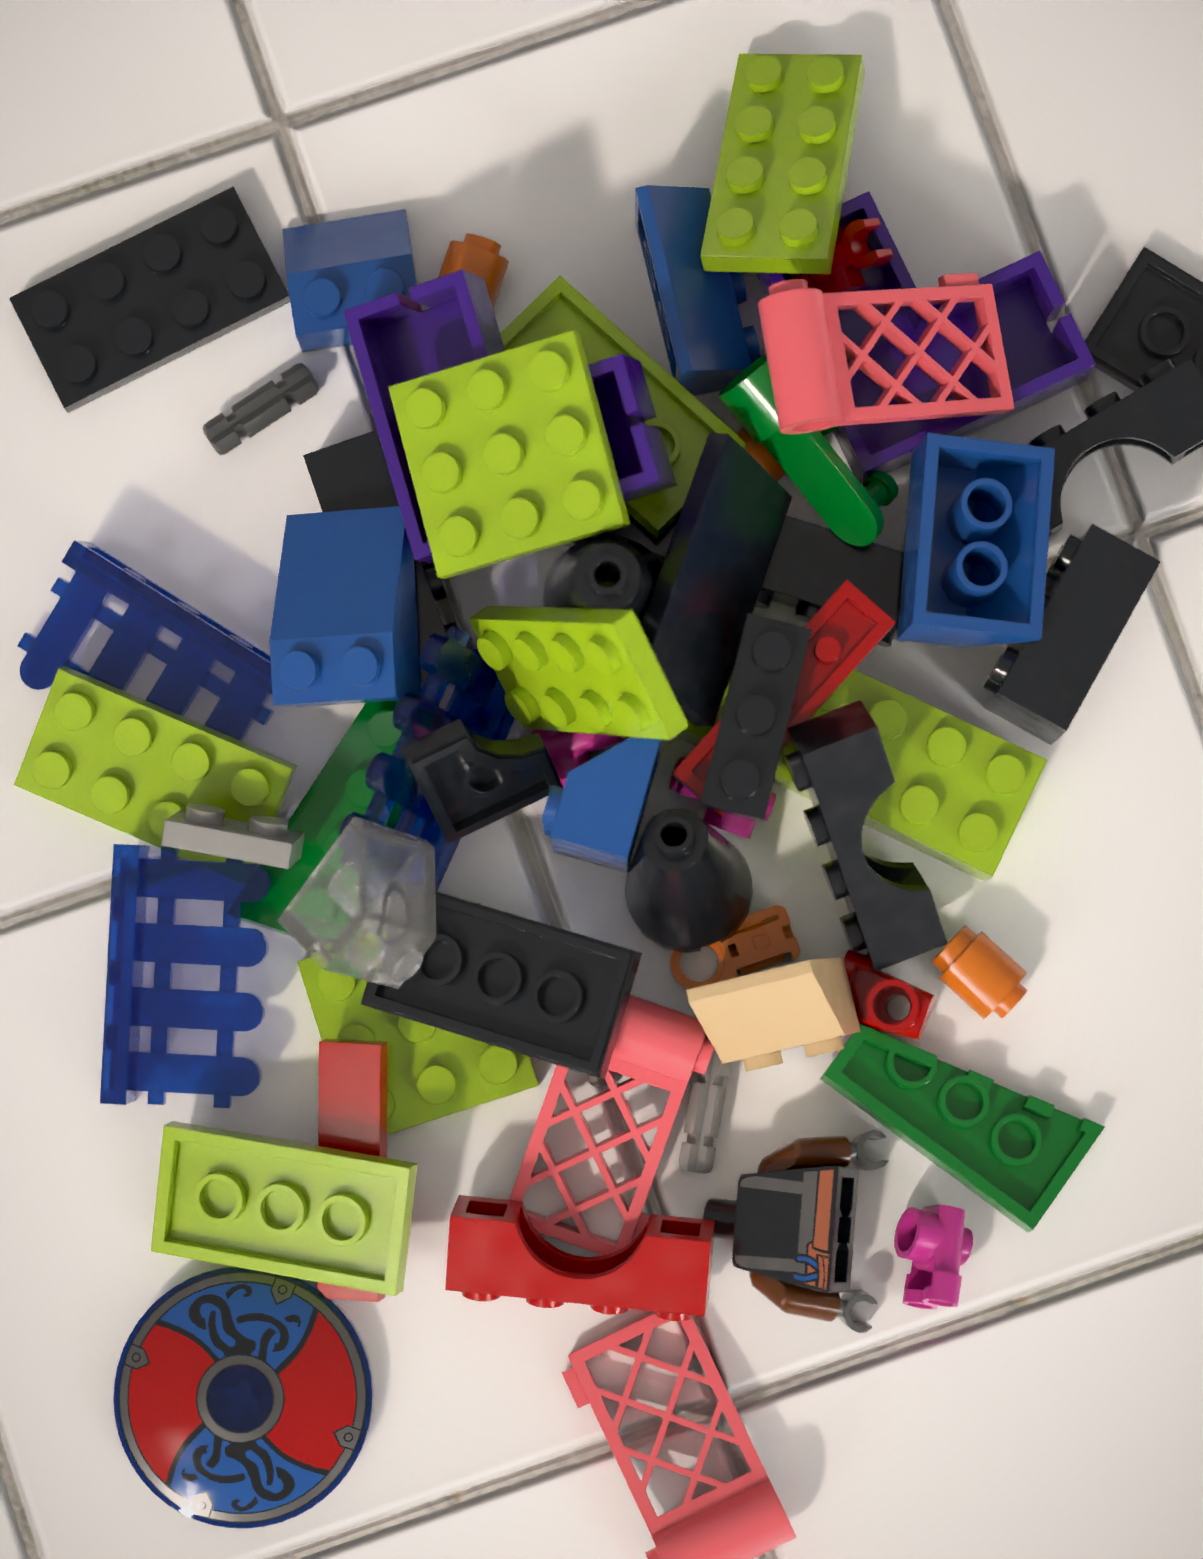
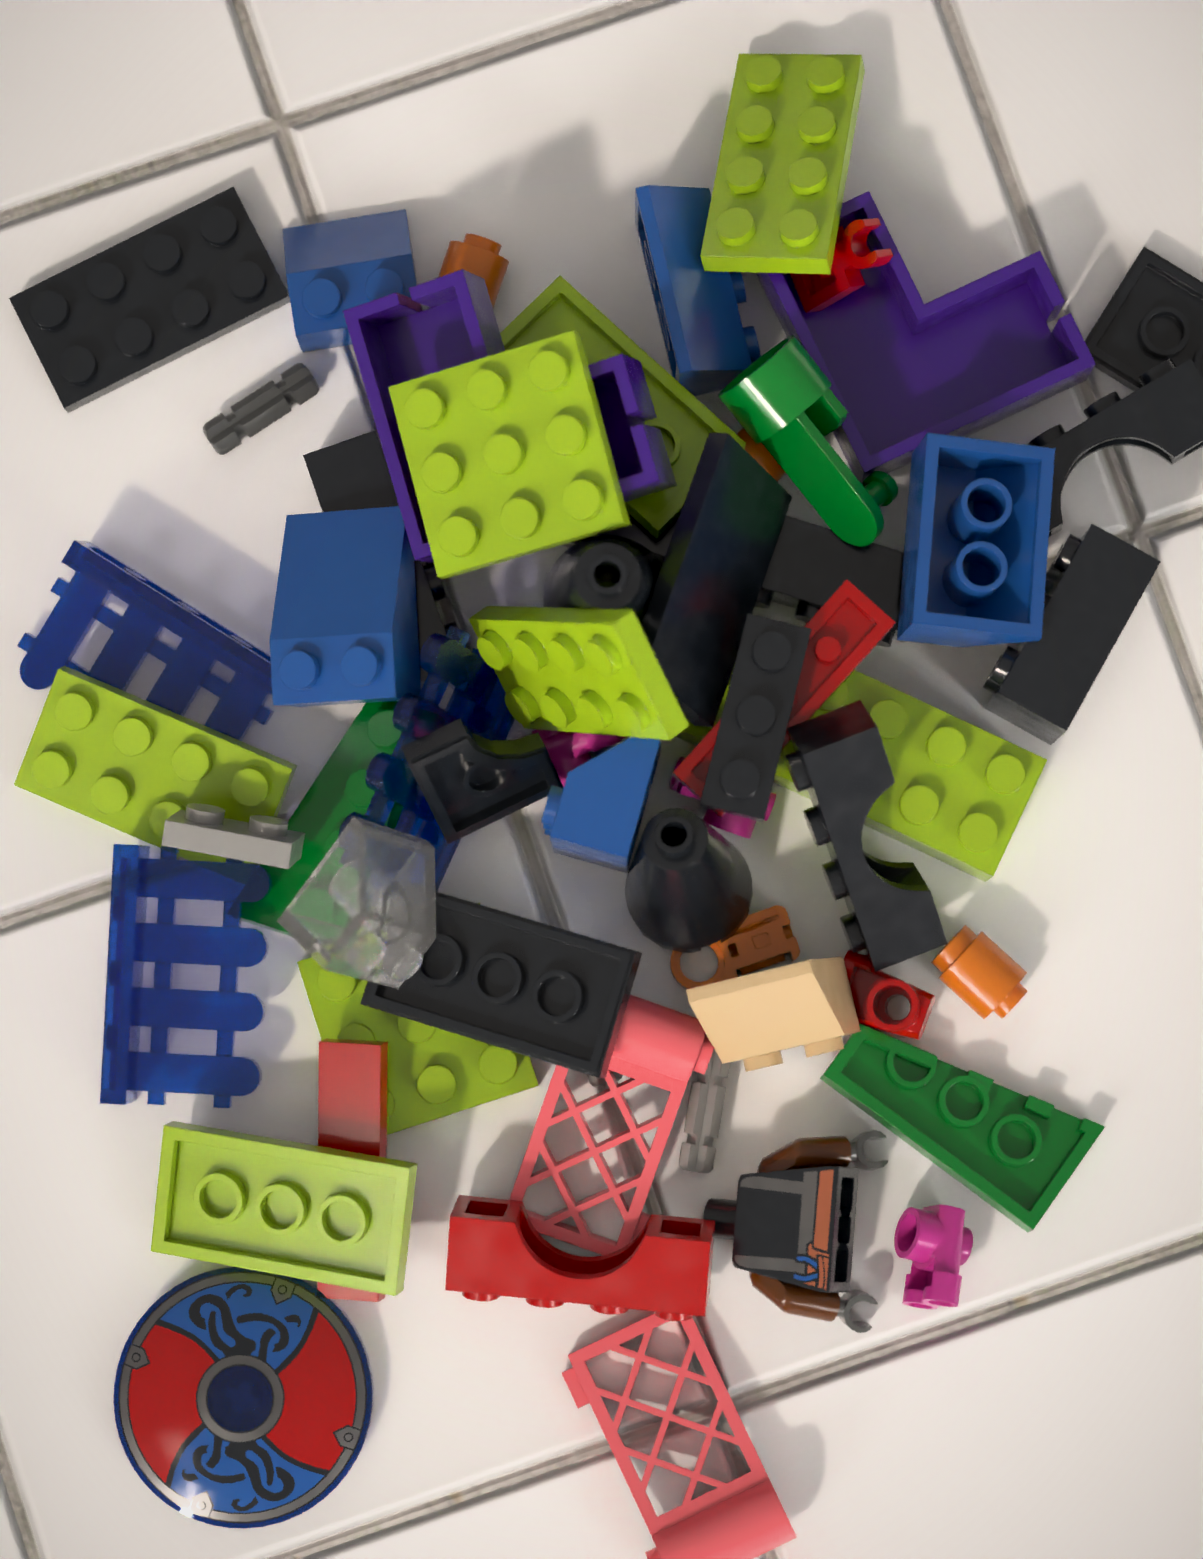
coral piece [758,273,1015,434] -> none

